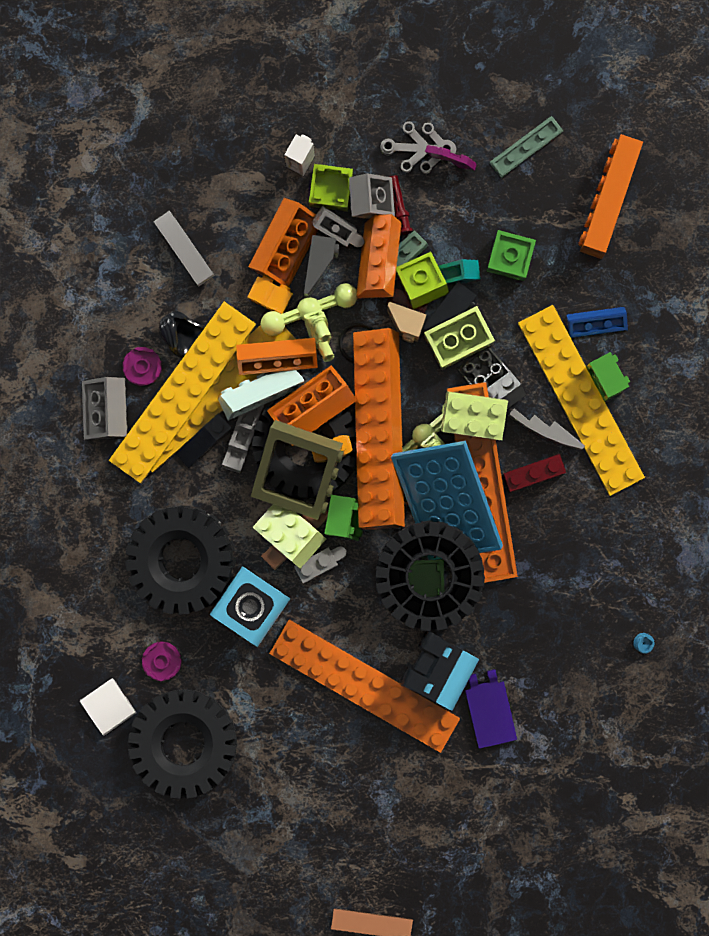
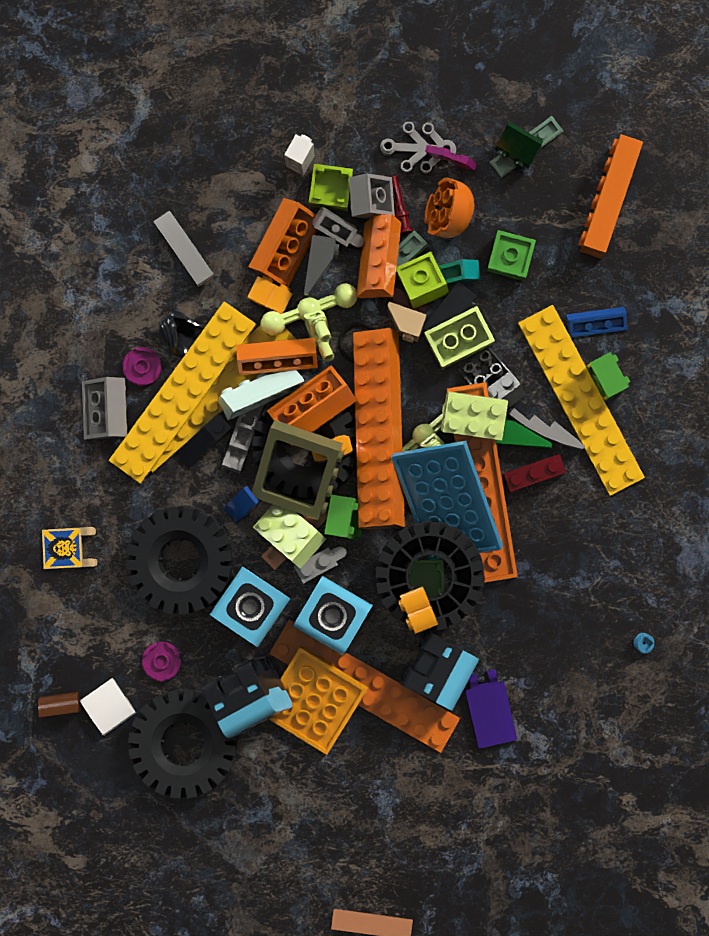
none -> reddish brown brick [38,692,81,717]
none -> flag [42,527,97,569]
none -> black piece [201,656,292,738]
none -> blue slope [224,486,259,524]
none -> light orange plate [269,646,368,755]
none -> piece [293,575,374,656]
none -> light orange brick [398,586,438,634]
none -> orange cylinder [425,178,475,239]
none -> dark green slope [495,121,543,169]
none -> green slope [496,417,552,449]

